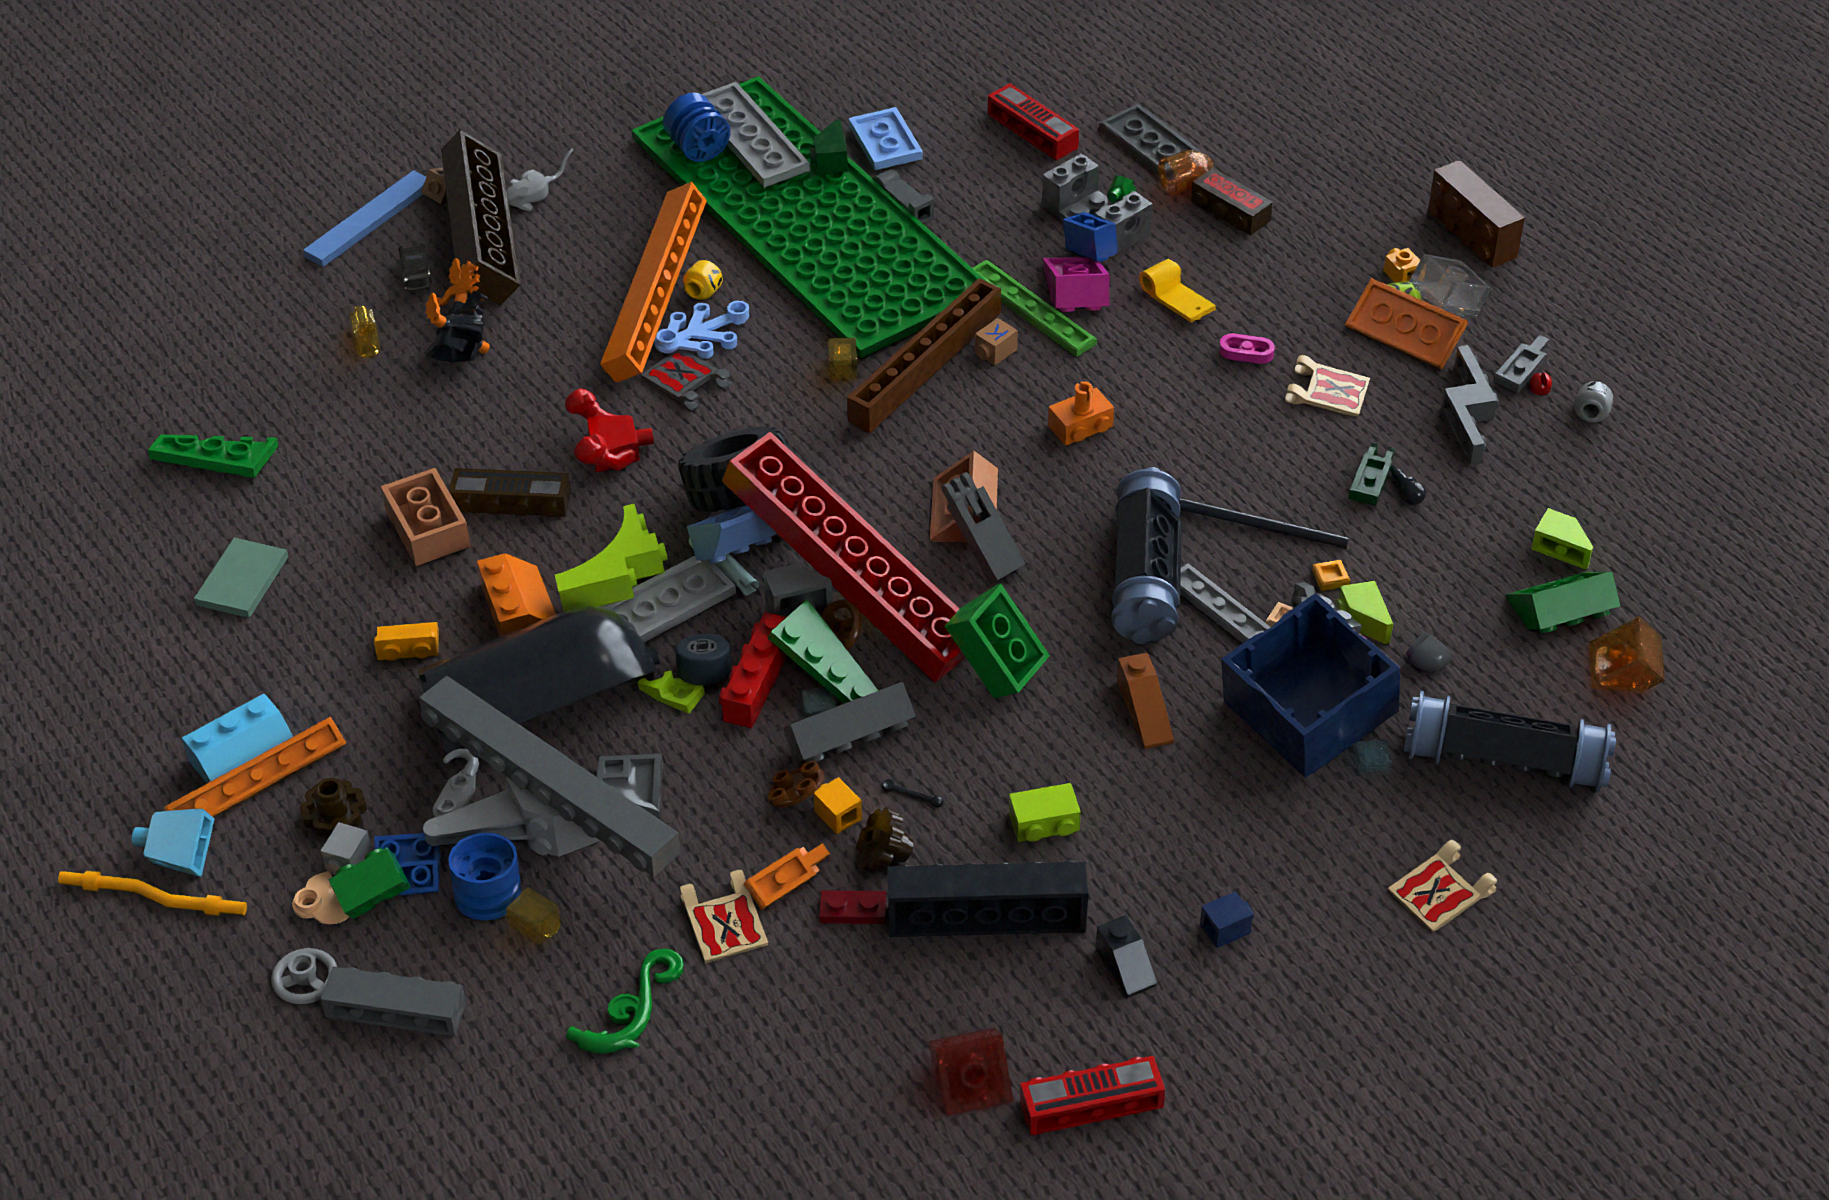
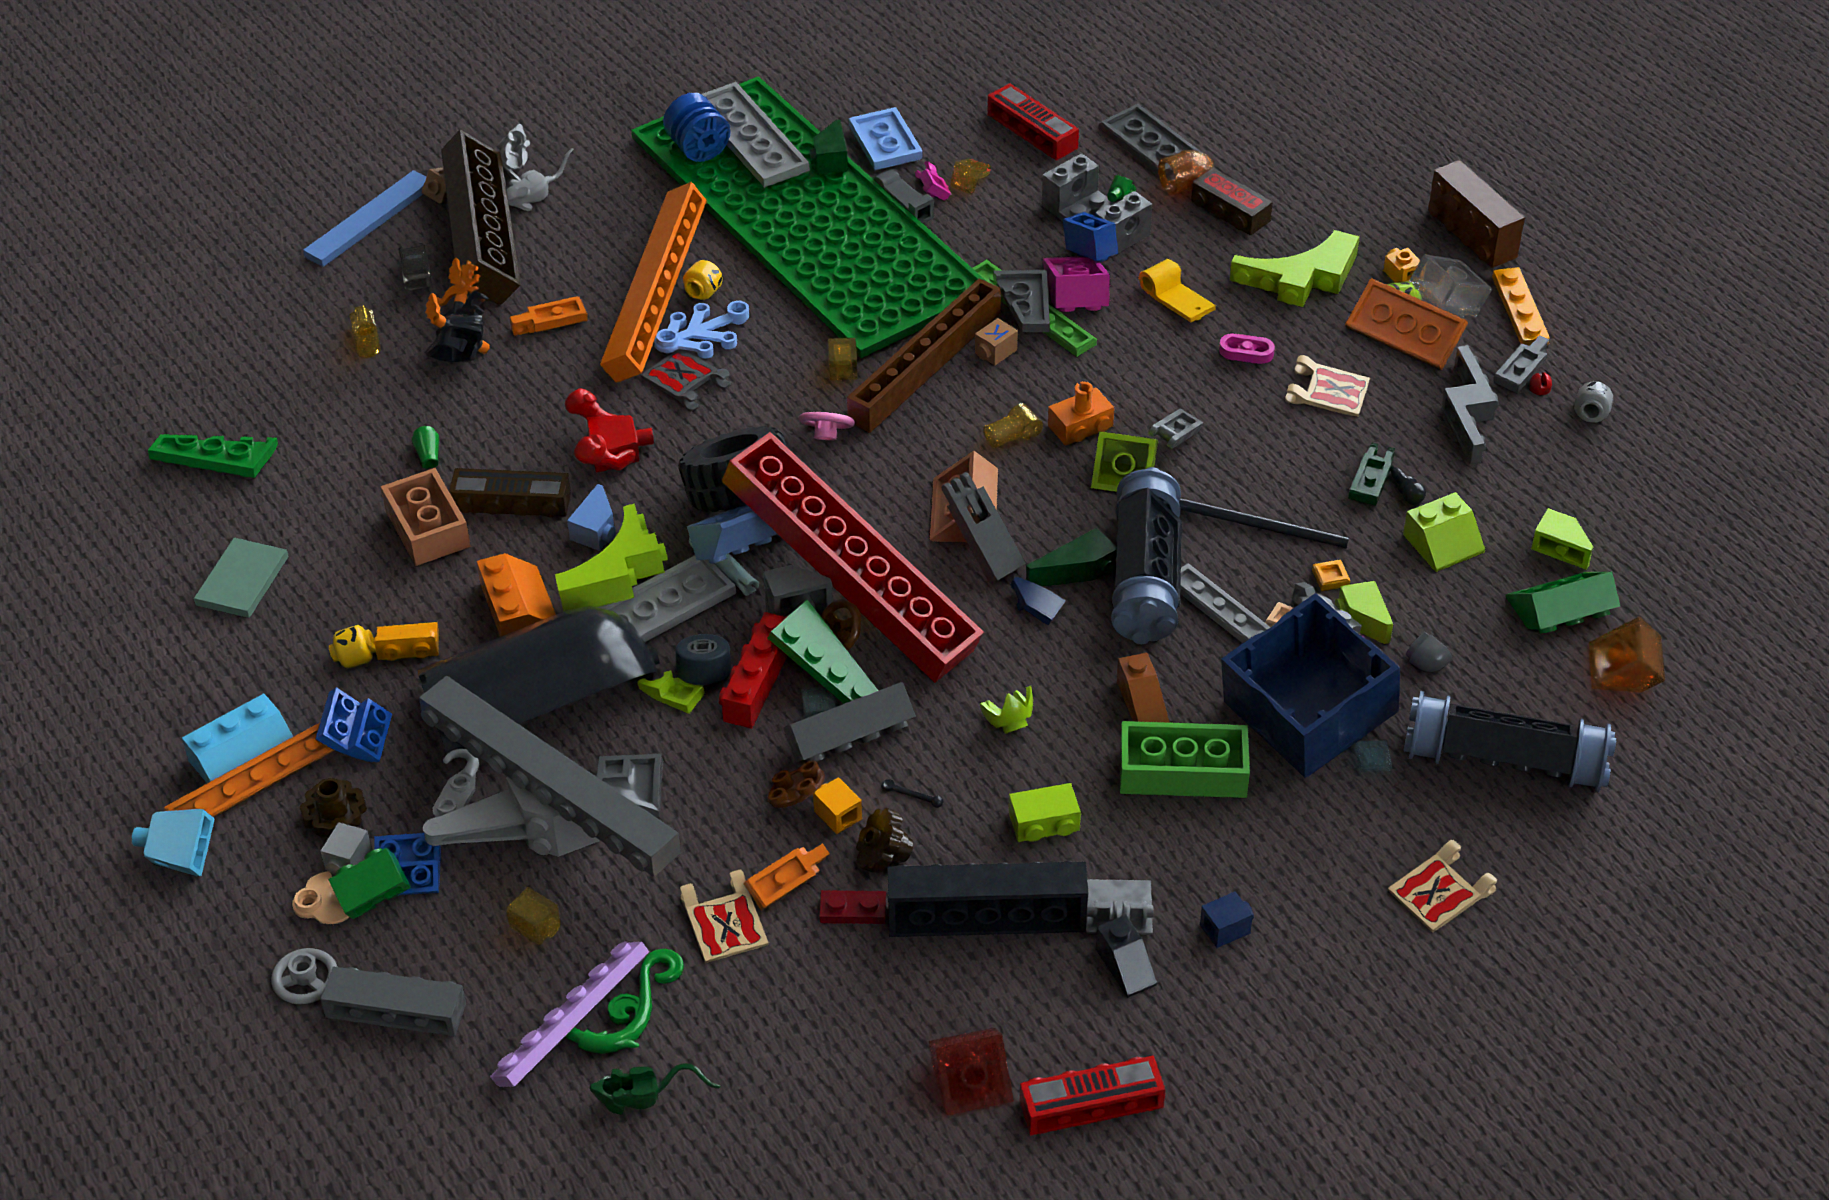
light orange bar [58,871,247,916] -> none
blue wheel [448,832,522,921] -> none
green slope [944,584,1050,698] -> none
none -> blue slope [316,687,392,762]
none -> yellow head [329,625,376,668]
none -> green cone [411,426,439,469]
none -> lavender plate [490,941,649,1087]
none -> light grey animal [497,124,530,181]
none -> orange hinge [510,296,588,336]
none -> medium blue slope [567,484,616,551]
none -> dark green animal [589,1063,720,1115]
none -> bright pink piece [799,412,855,441]
none -> dark pink plate [915,161,951,201]
none -> clear yellow bracket [950,158,991,194]
none -> lime piece [979,685,1033,734]
none -> clear yellow piece [983,403,1043,448]
none -> dark grey wing [993,270,1050,332]
none -> dark blue slope [1010,577,1065,625]
none -> dark green slope [1026,528,1117,586]
none -> flat silver hinge [1087,879,1153,935]
none -> lime slope [1091,431,1158,492]
none -> bright green brick [1120,721,1250,798]
none -> dark grey hinge [1148,408,1203,449]
none -> lime arch [1230,230,1360,307]
none -> lime slope [1403,492,1485,572]
none -> light orange plate [1492,267,1550,346]

